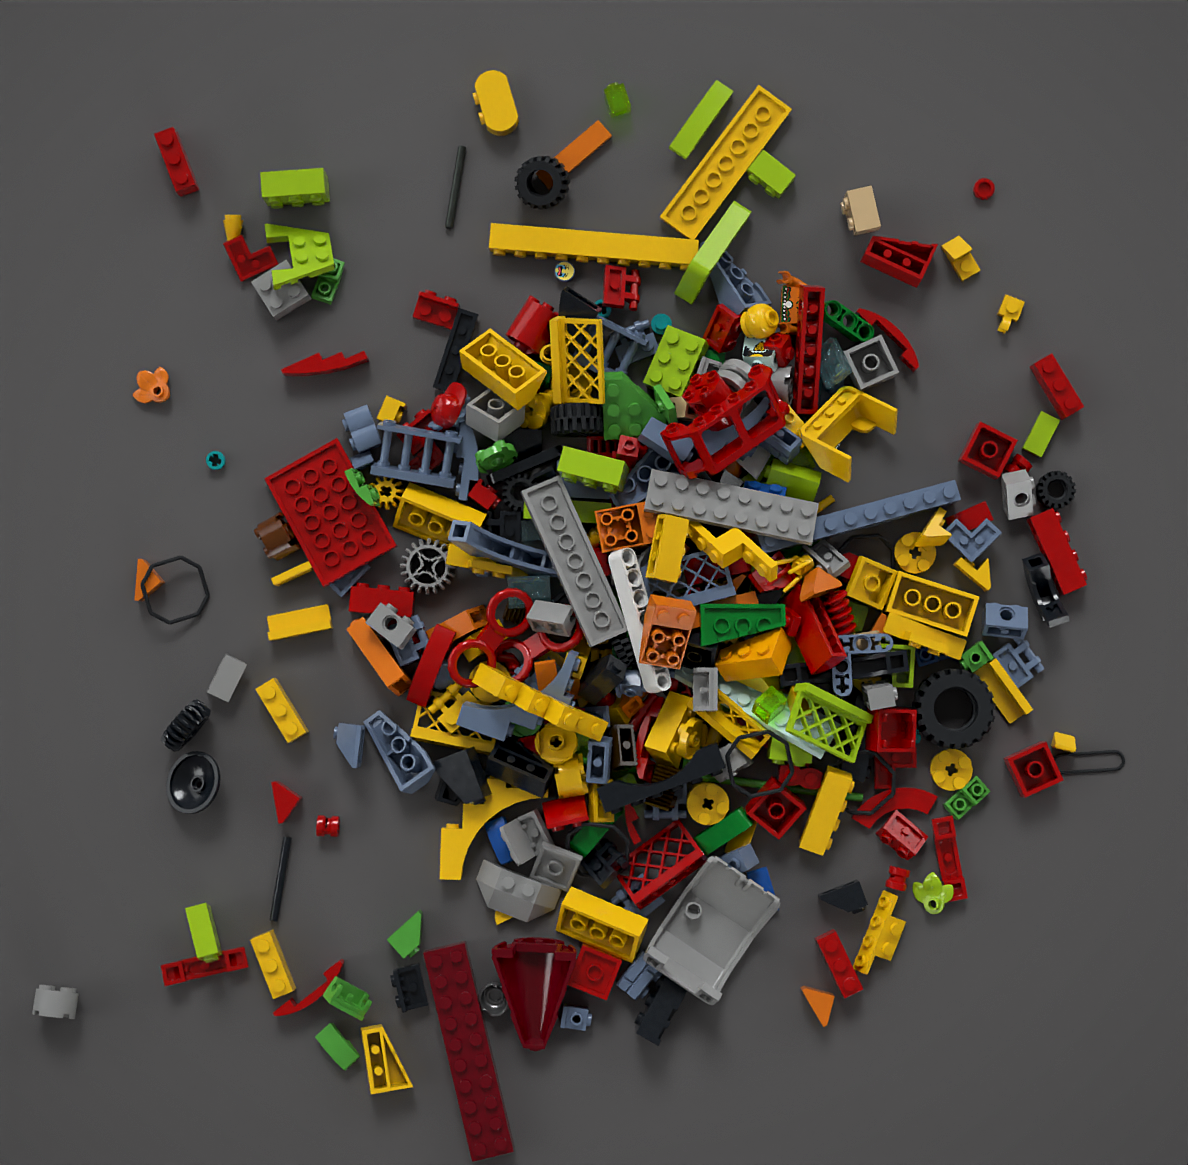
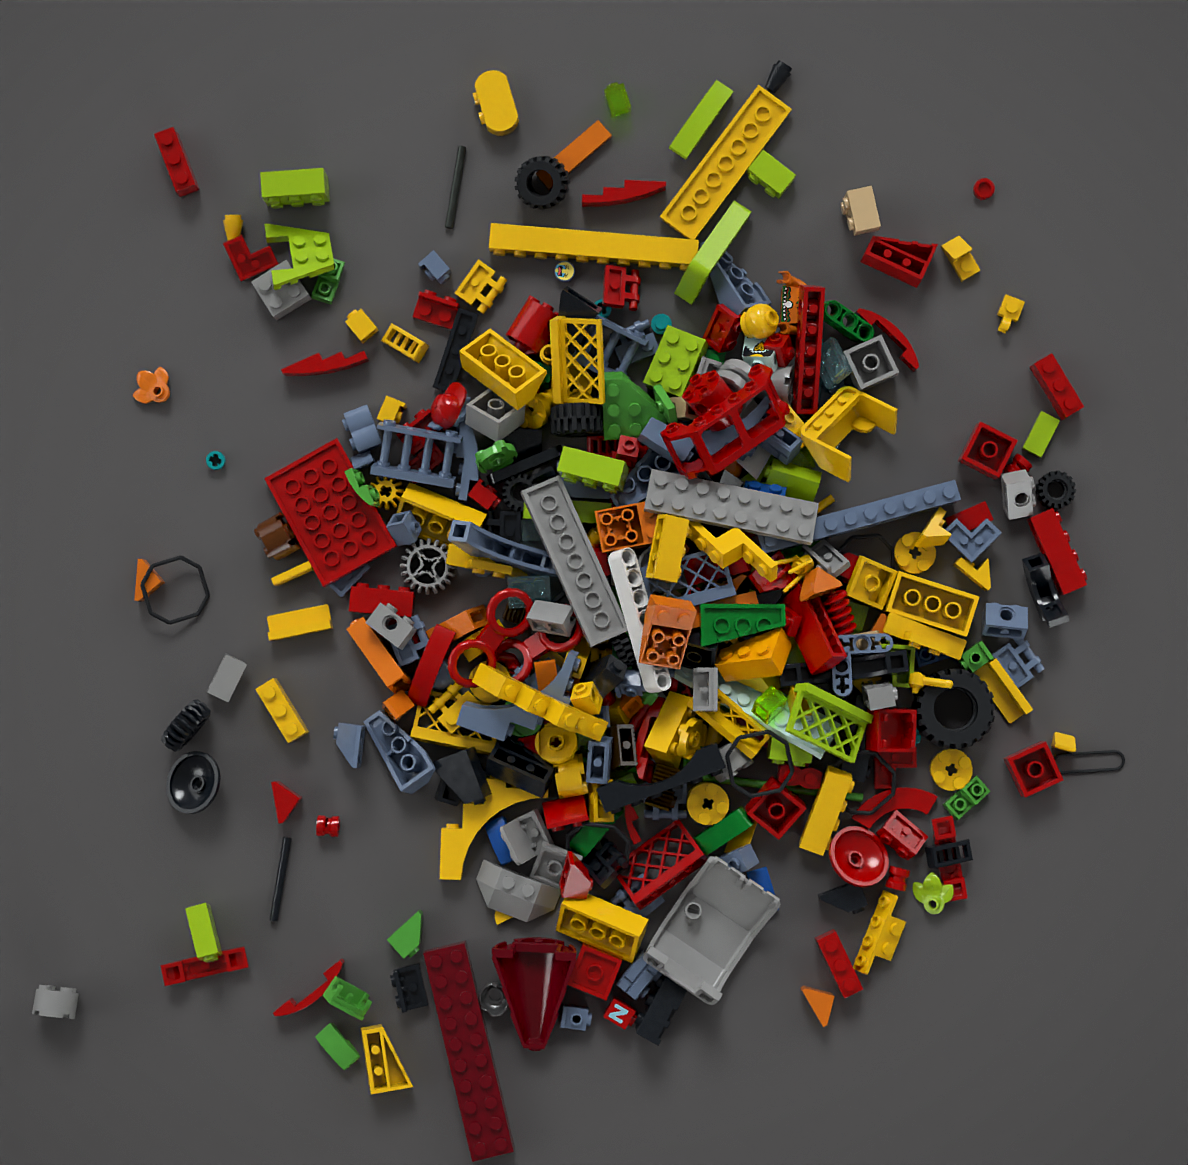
yellow brick [250,929,296,999] -> none
none -> yellow brick [345,309,379,344]
none -> yellow slope [381,323,429,363]
none -> orange slope [382,689,415,722]
none -> sand blue brick [386,510,422,546]
none -> sand blue brick [418,250,451,285]
none -> yellow plate [454,259,507,314]
none -> red slope [559,851,593,899]
none -> yellow brick [570,681,603,715]
none -> red slope [582,180,666,207]
none -> red brick [603,996,637,1030]
none -> bright green plate [641,691,659,706]
none -> black cone [765,60,792,93]
none -> red dish [829,826,889,887]
none -> yellow piece [908,672,953,694]
none -> black slope [925,839,973,869]

